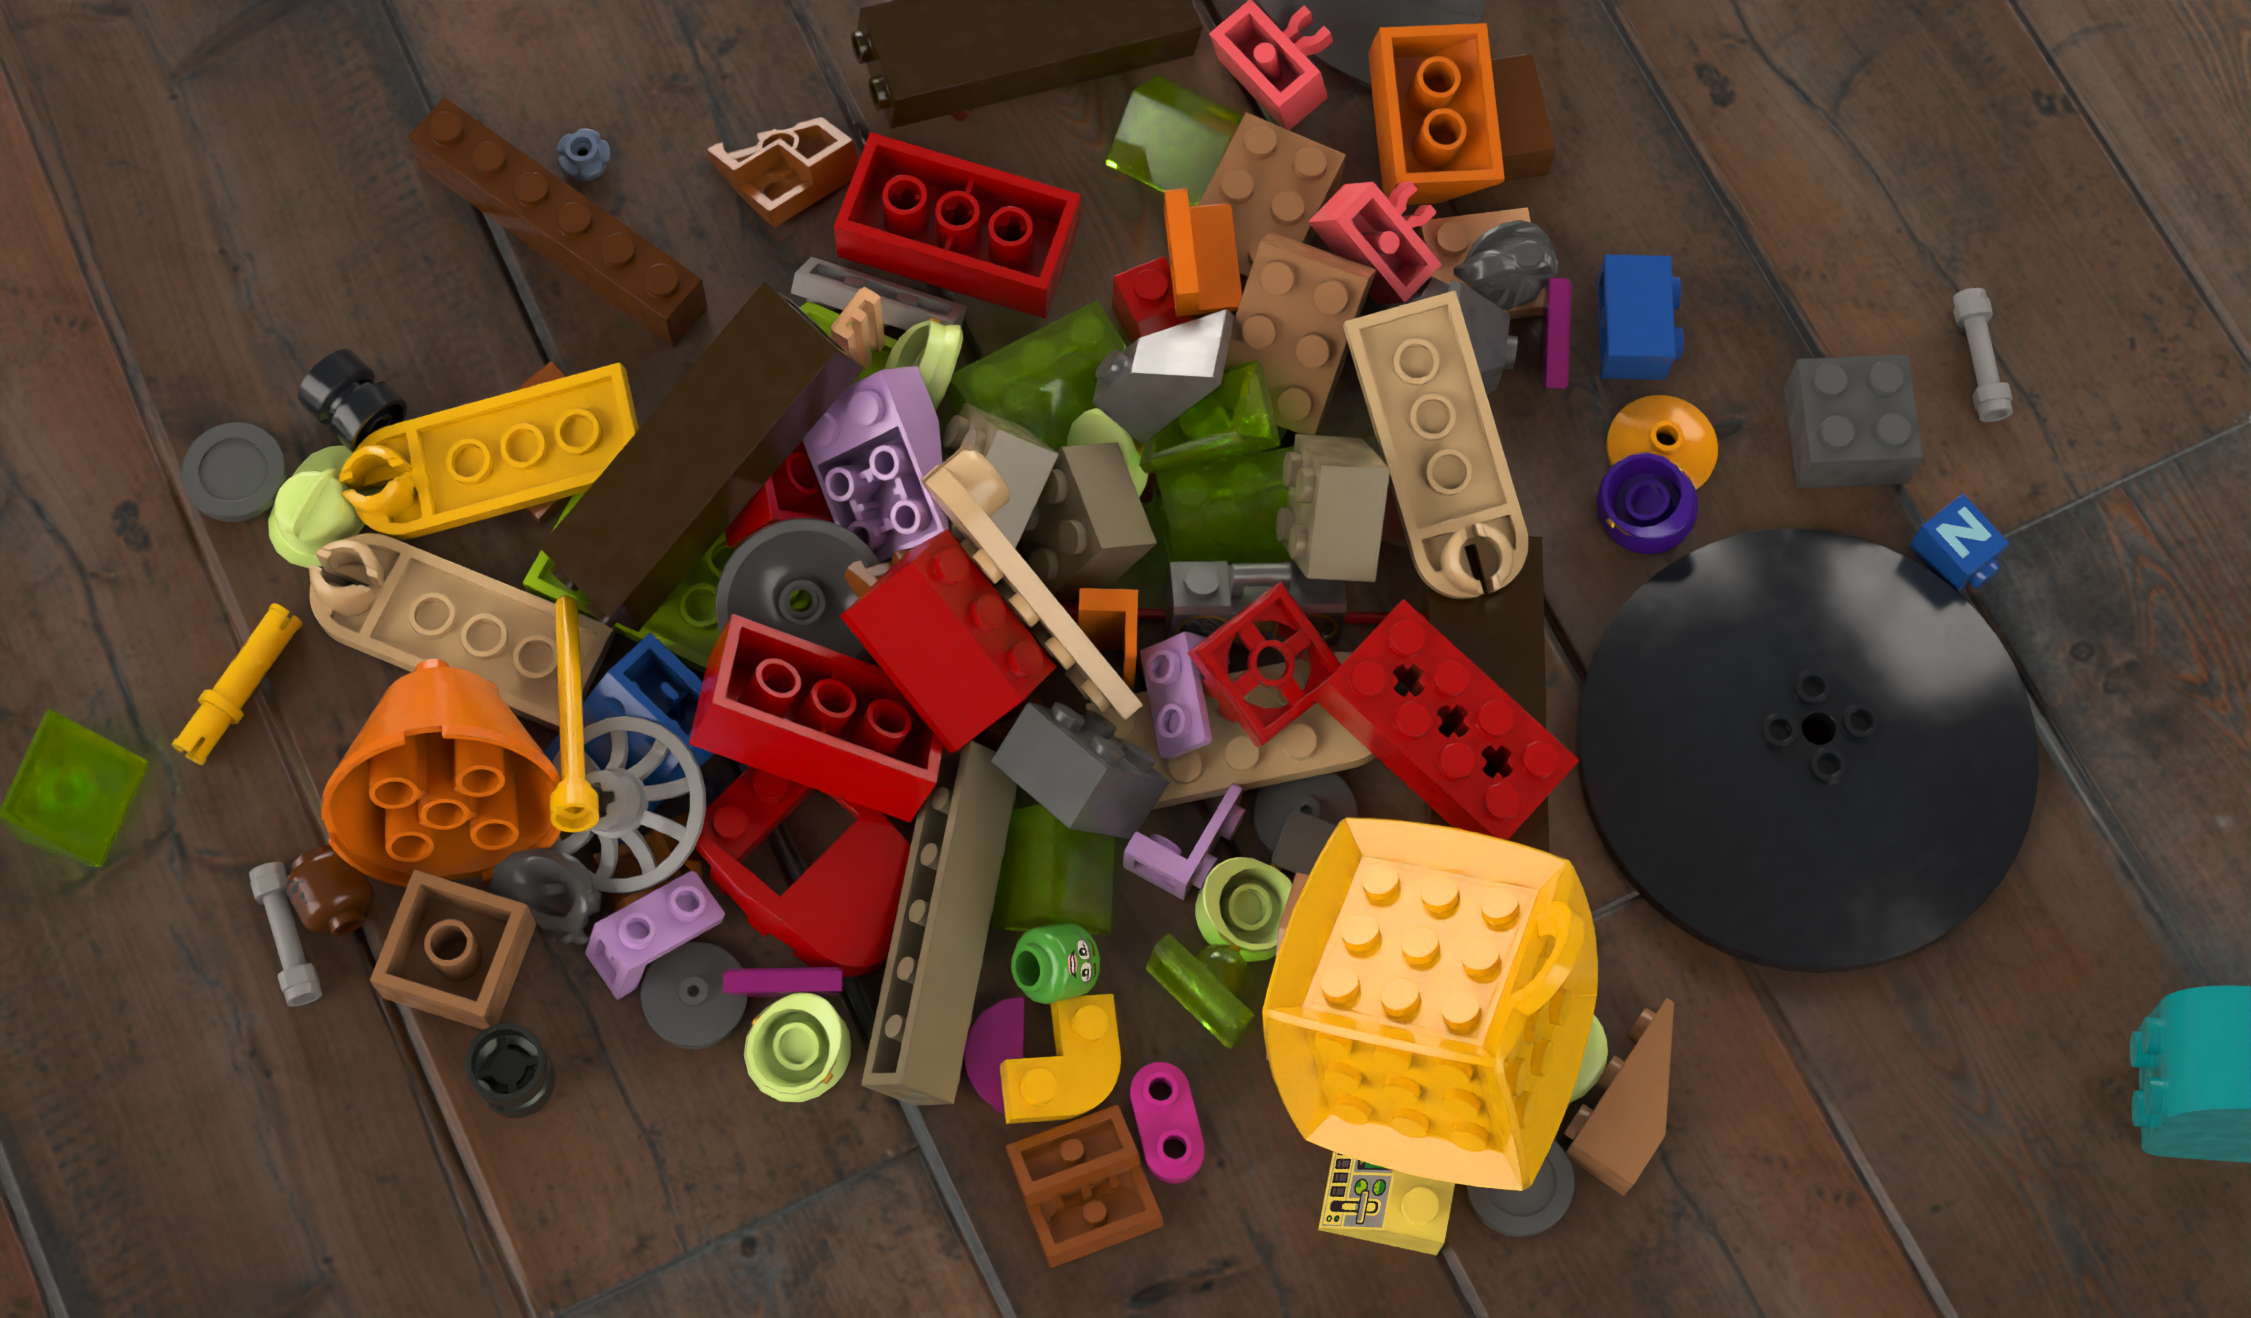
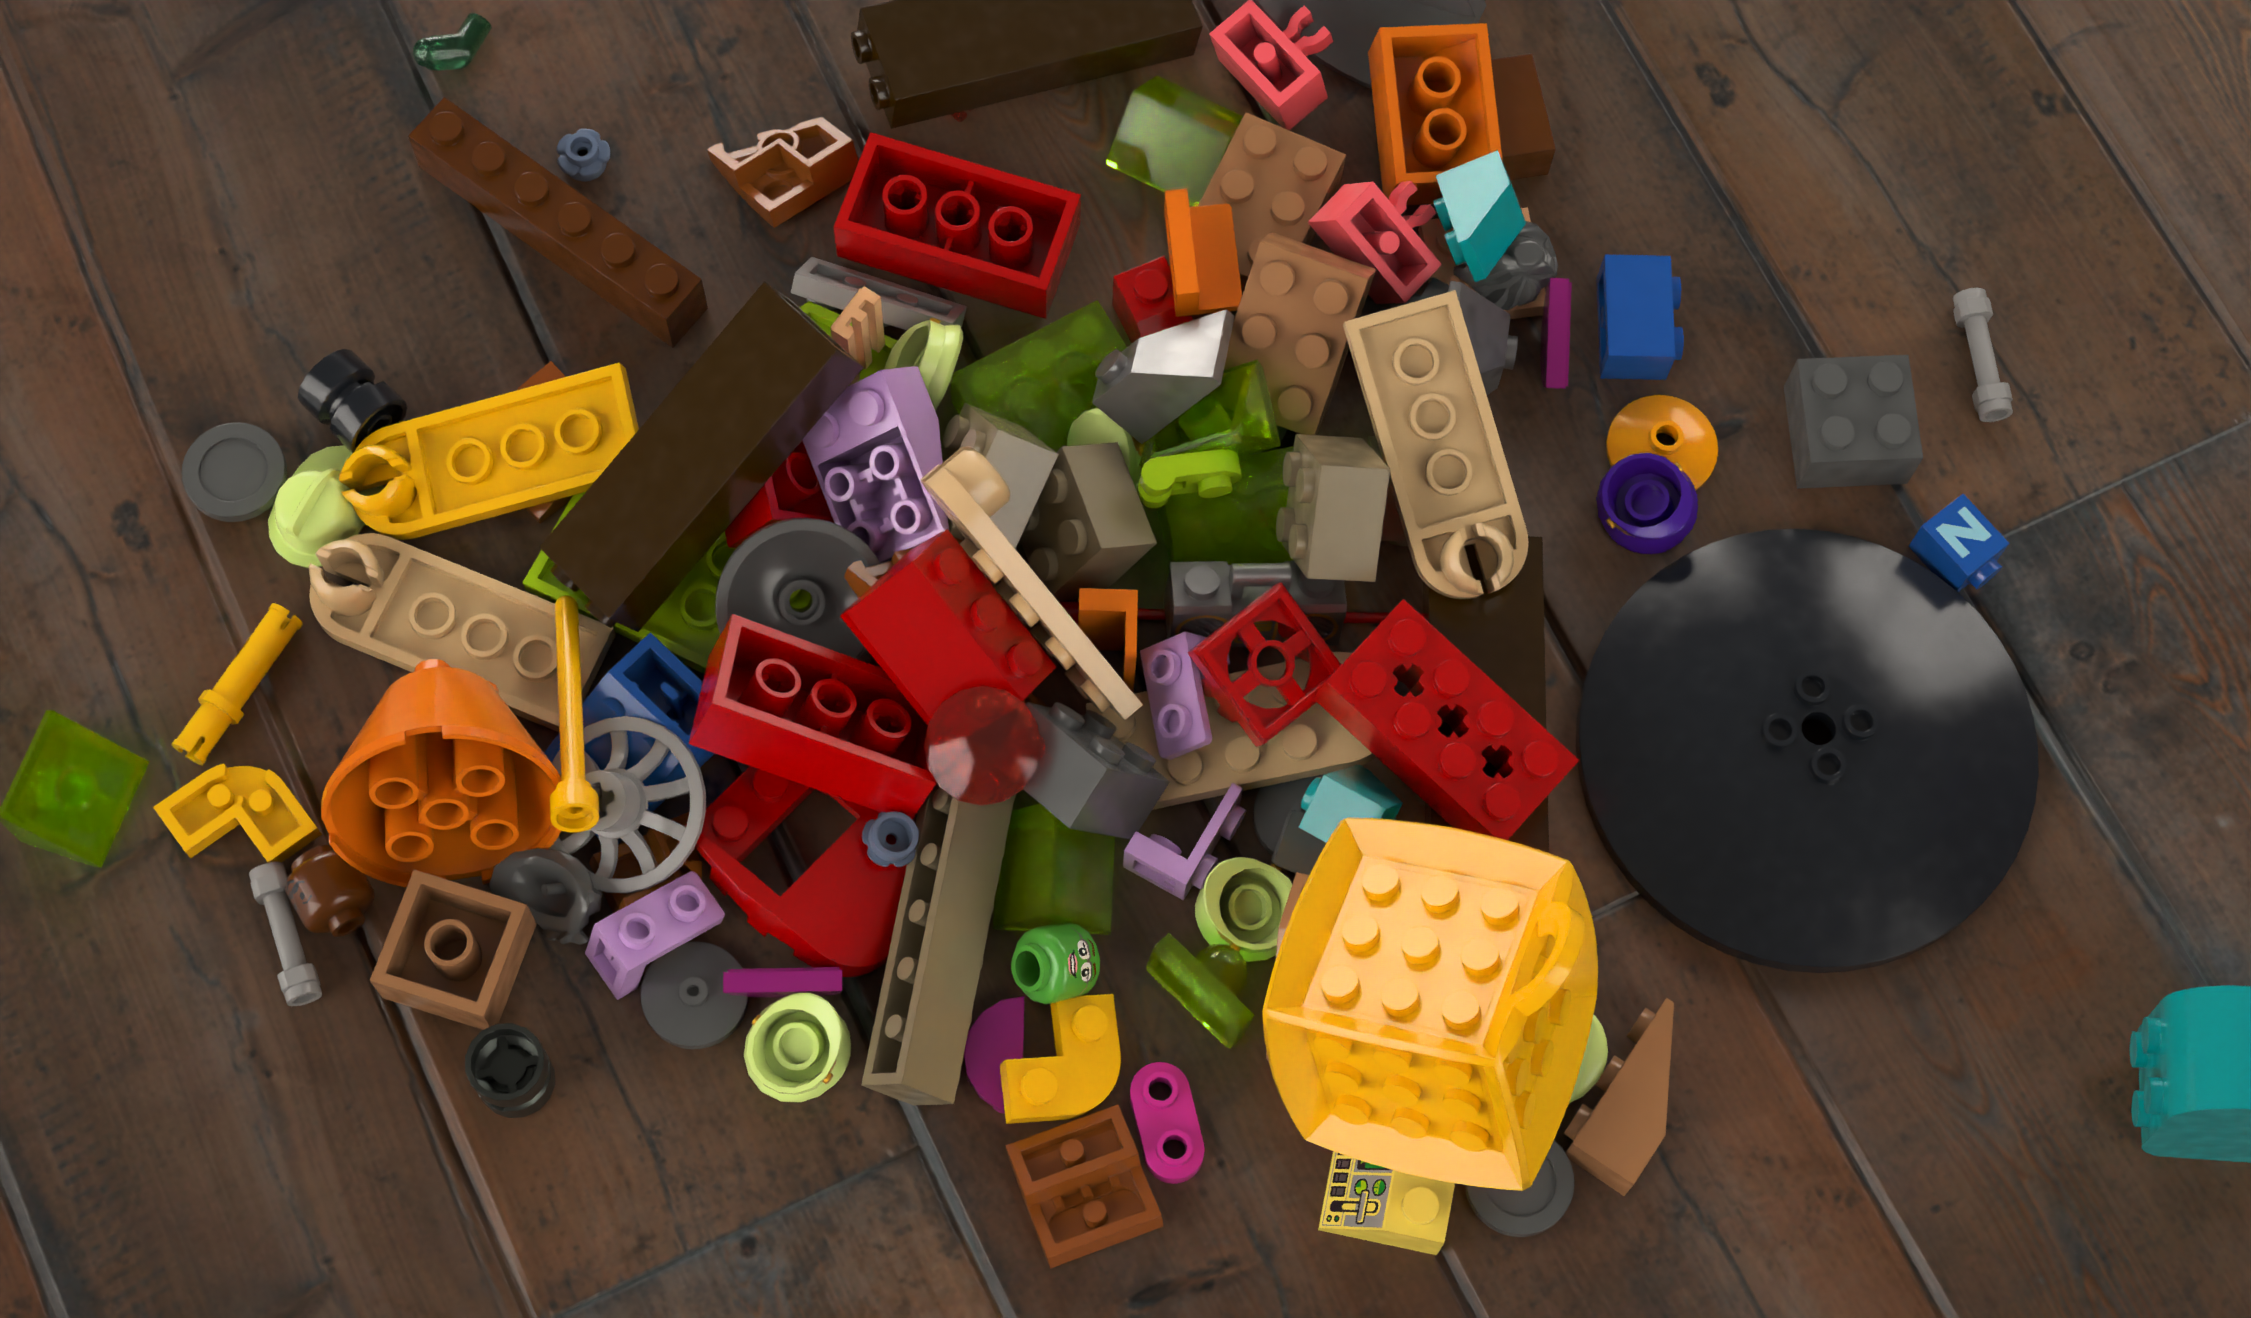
none -> yellow plate [153,763,322,863]
none -> clear green arm [413,13,492,71]
none -> sand blue plate [862,812,919,867]
none -> clear red dish [924,686,1045,806]
none -> lime plate [1137,449,1242,508]
none -> teal slope [1299,764,1403,843]
none -> teal slope [1433,150,1526,282]

